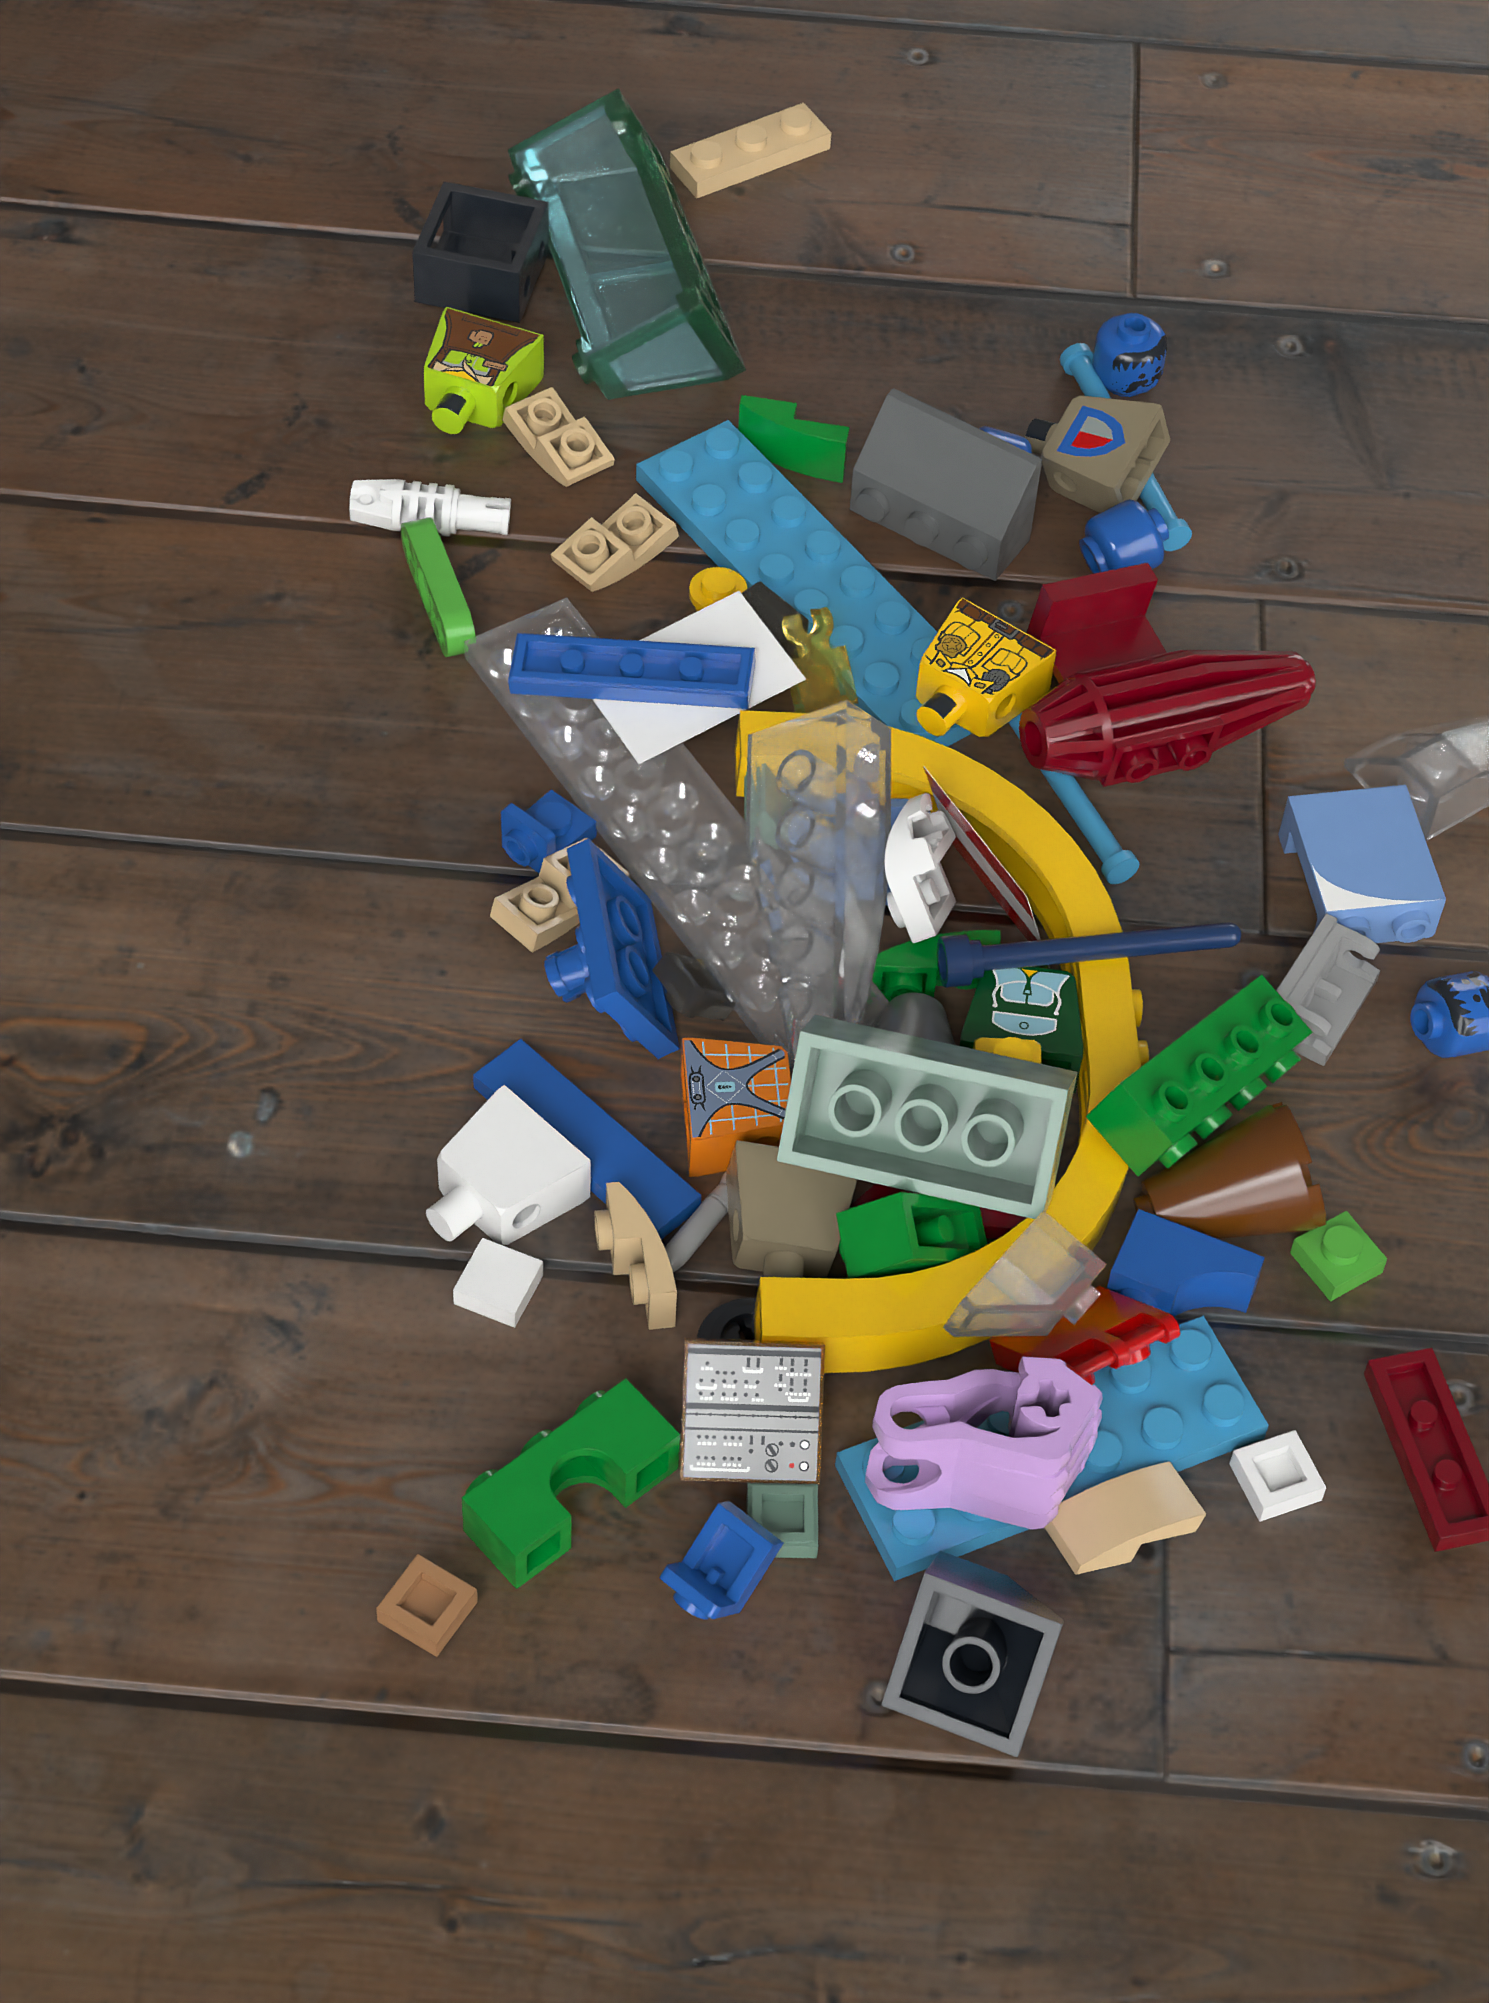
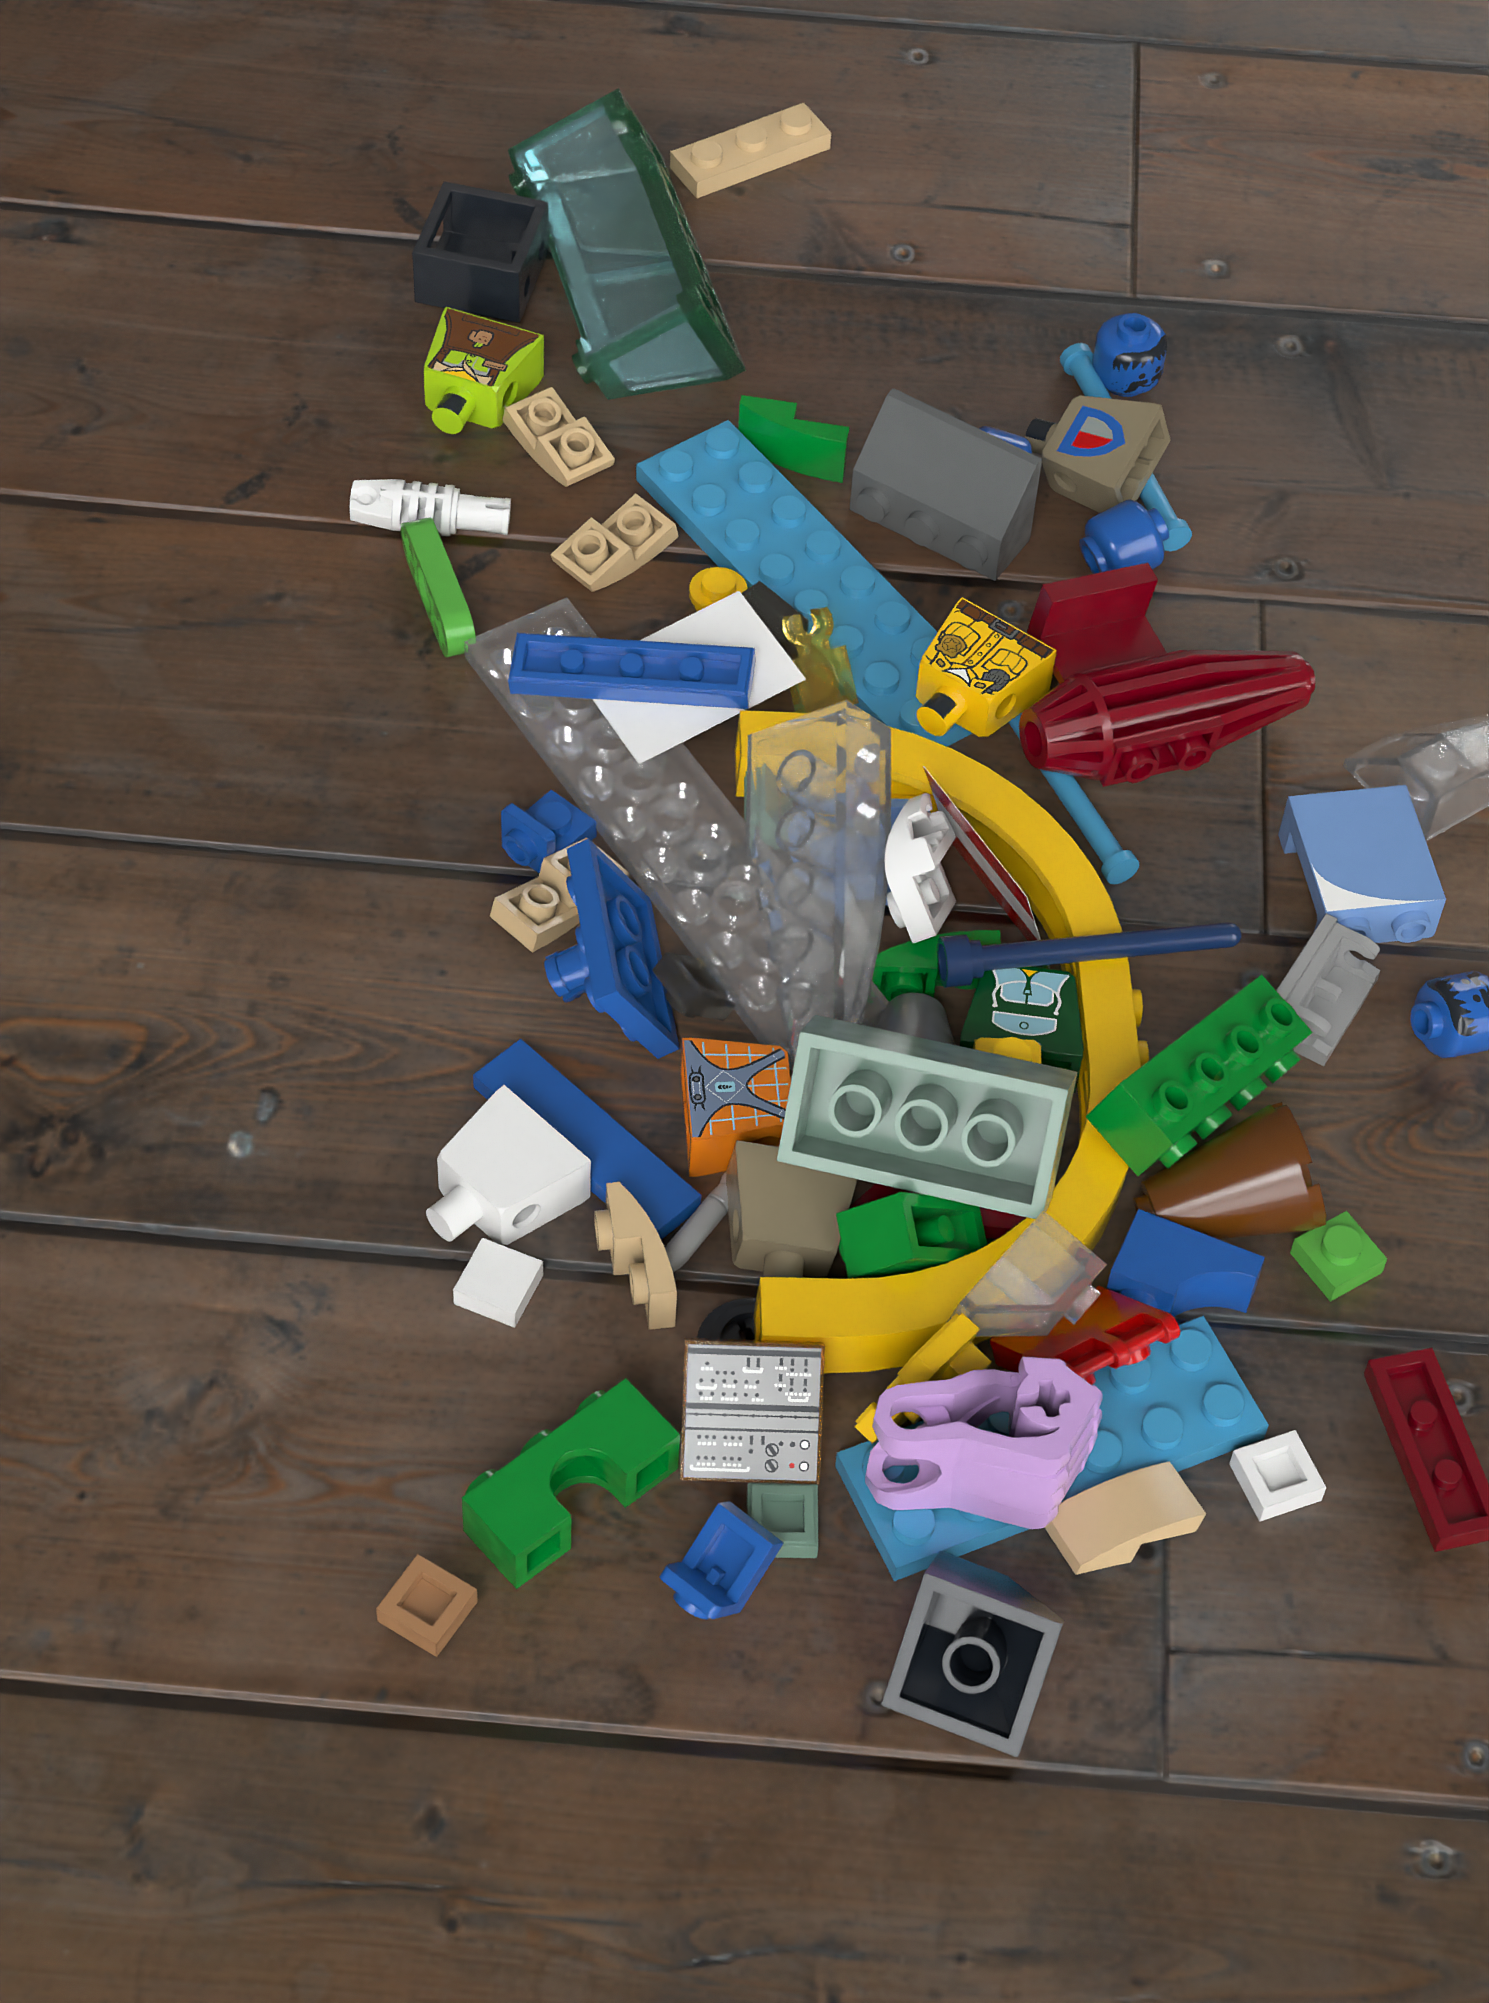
none -> yellow plate [855,1313,991,1444]

